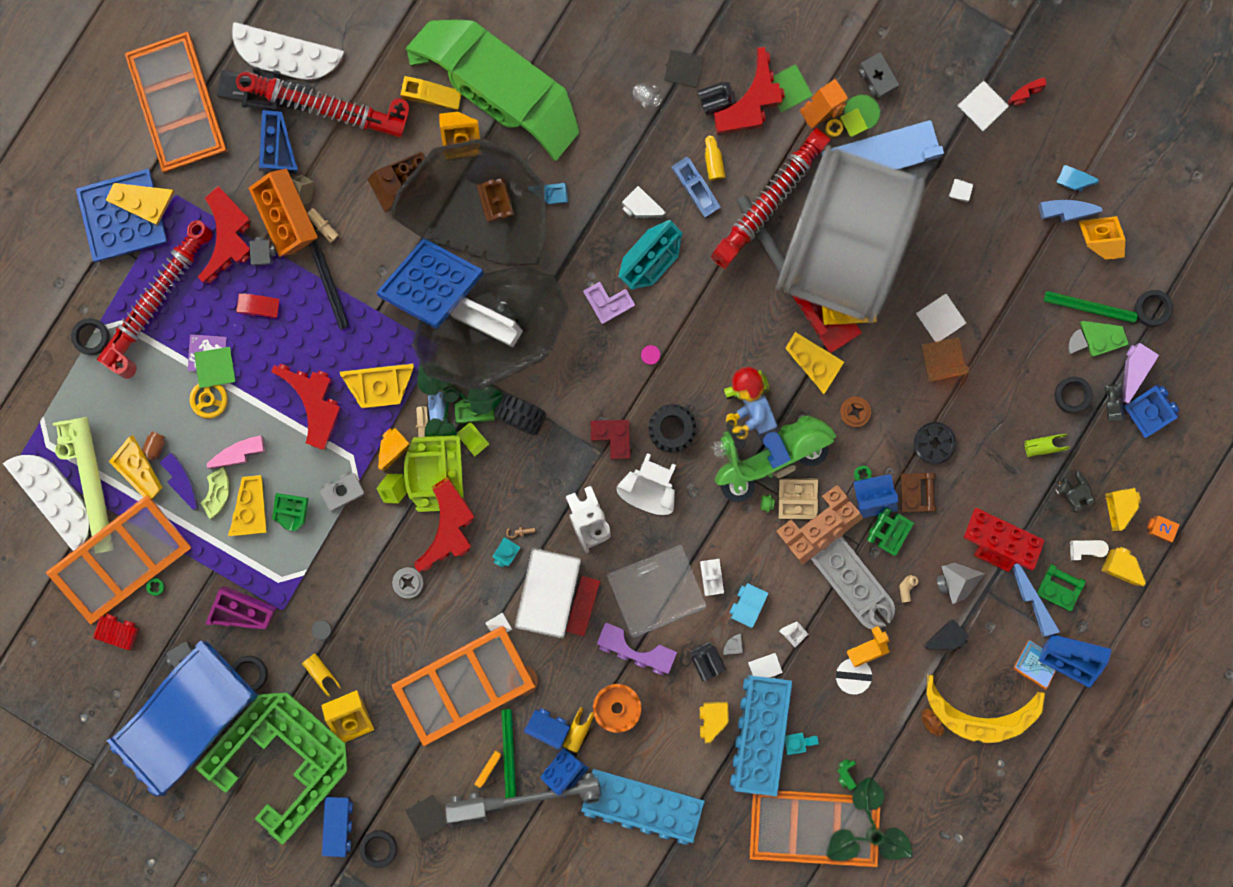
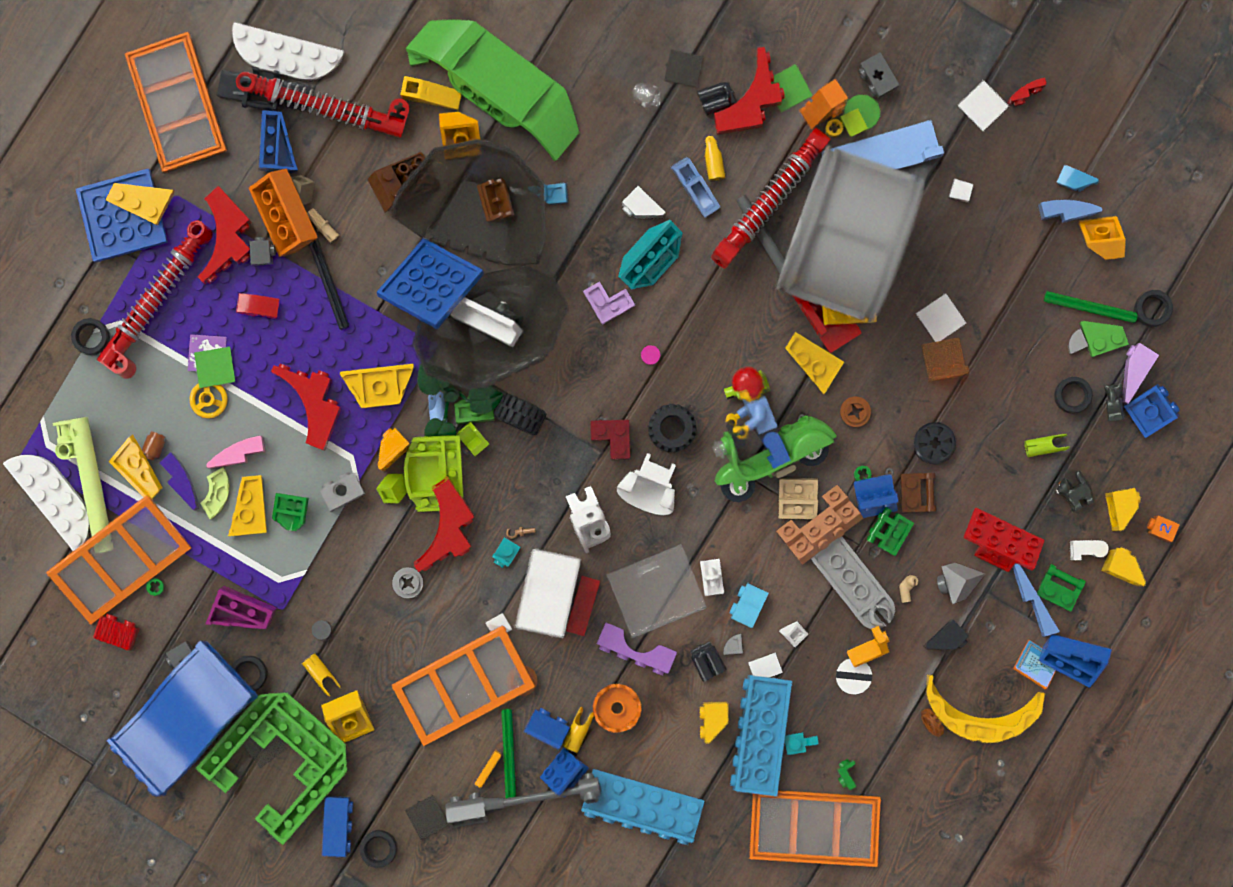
tan axle [416,406,429,437] -> none
bright green plate [761,494,775,513] -> none
dark green plant [826,777,912,861] -> none

